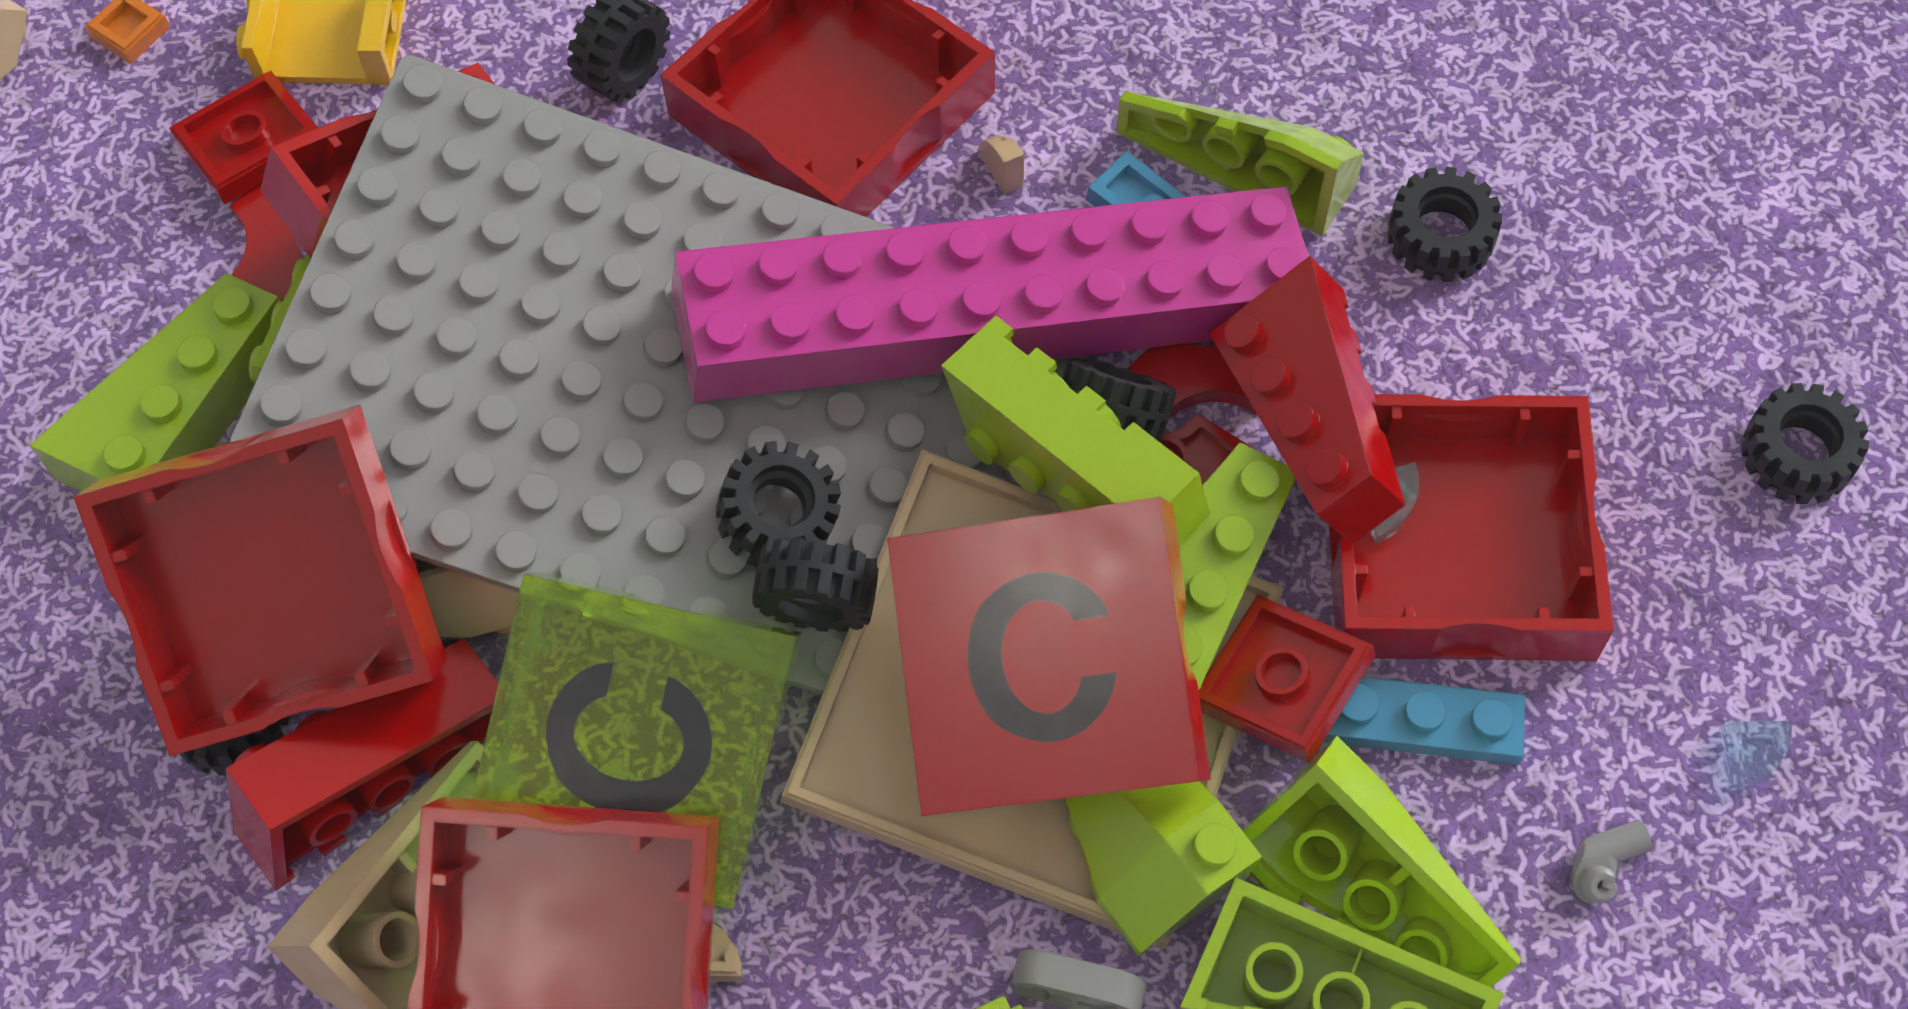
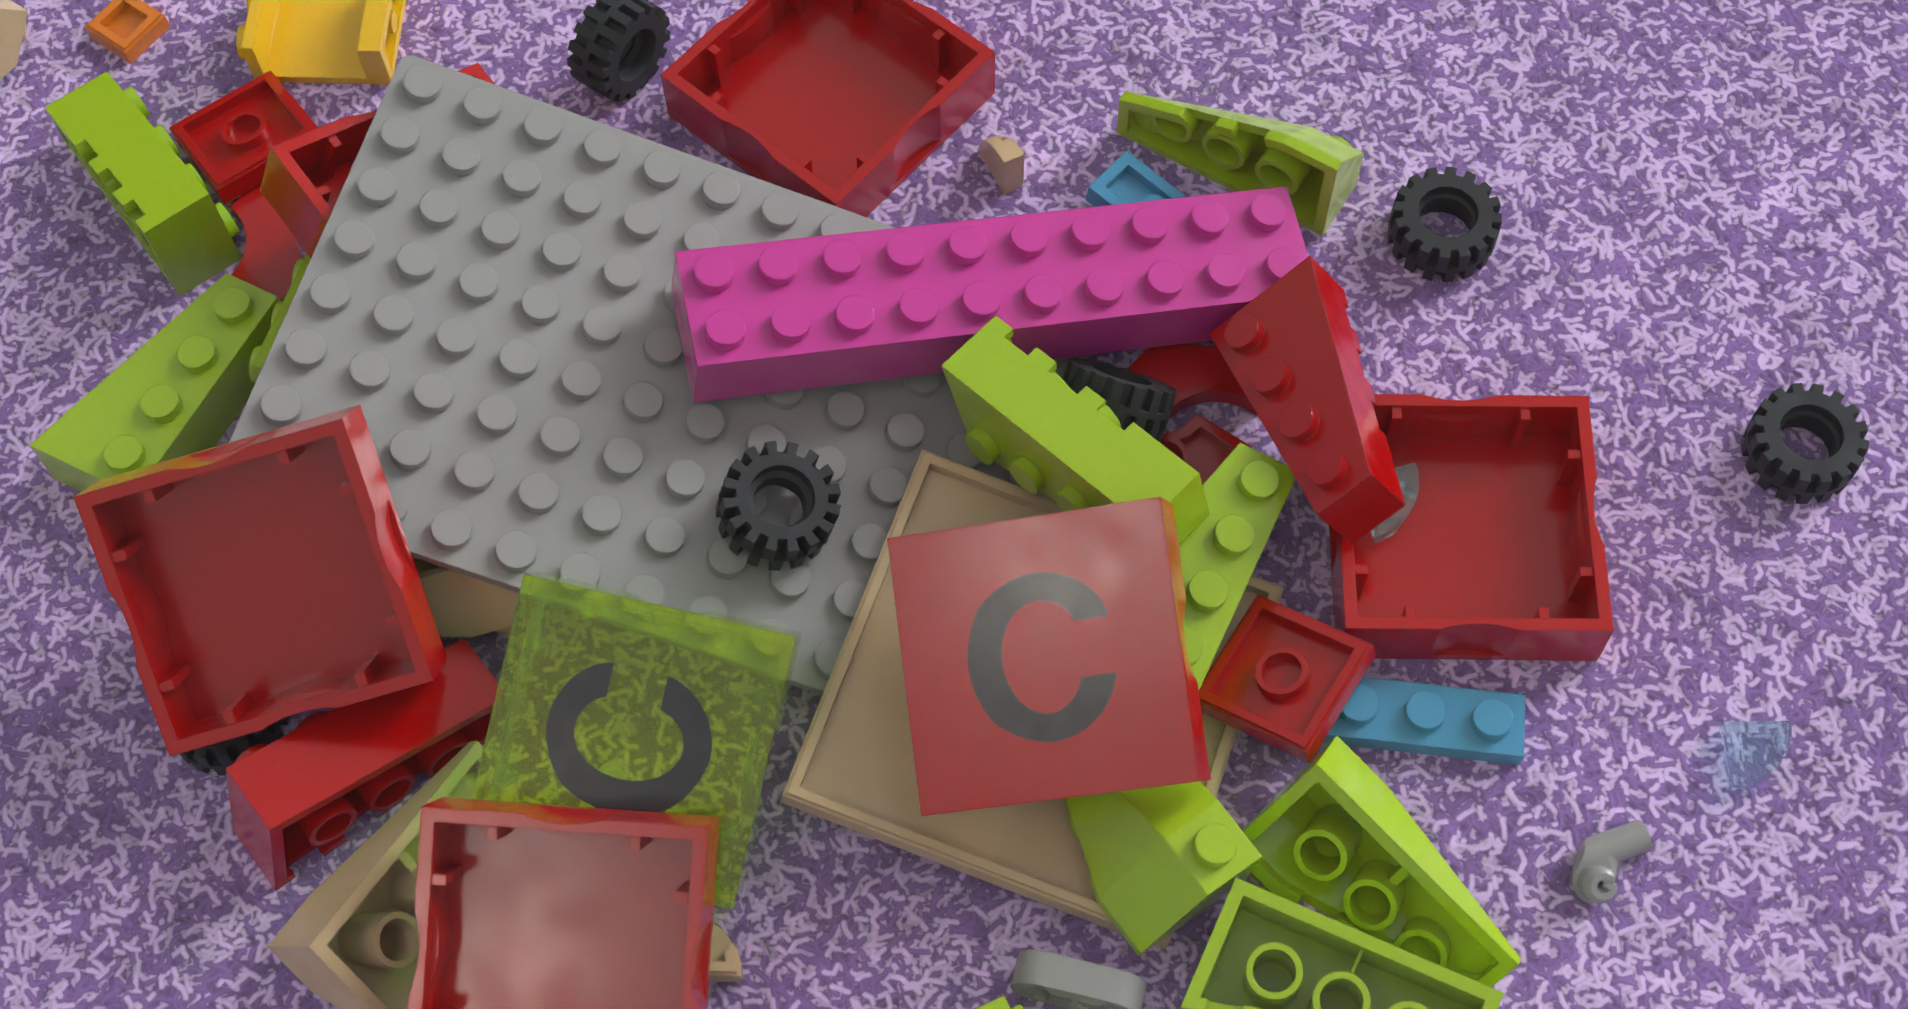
black tyre [752,538,879,632] -> none
none -> lime wedge [44,71,242,296]

